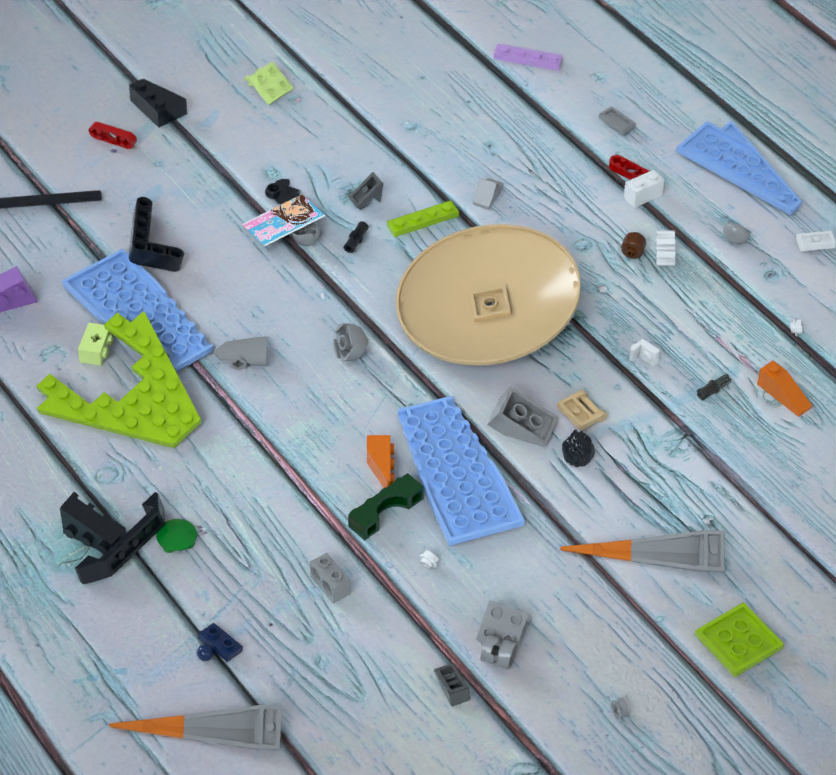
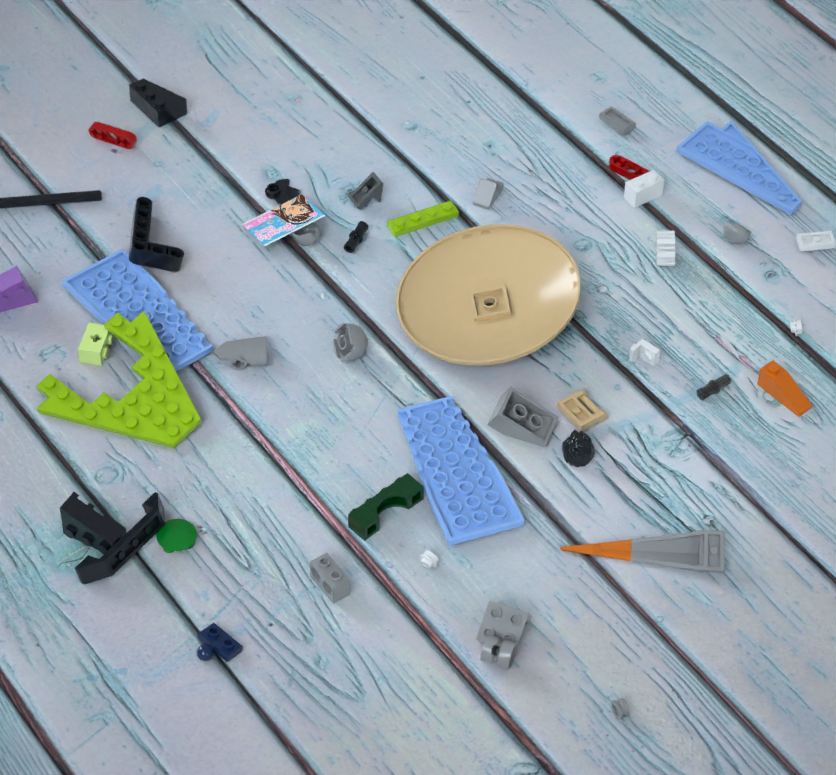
light grey plate [109,705,282,750] -> none
yellowish green plate [244,61,293,105] -> none
orange slope [367,435,394,488] -> none
dark grey slope [434,663,470,706] -> none
lavender plate [494,44,562,71] -> none
reddish brown head [621,232,647,259] -> none
lime plate [695,602,784,677] -> none

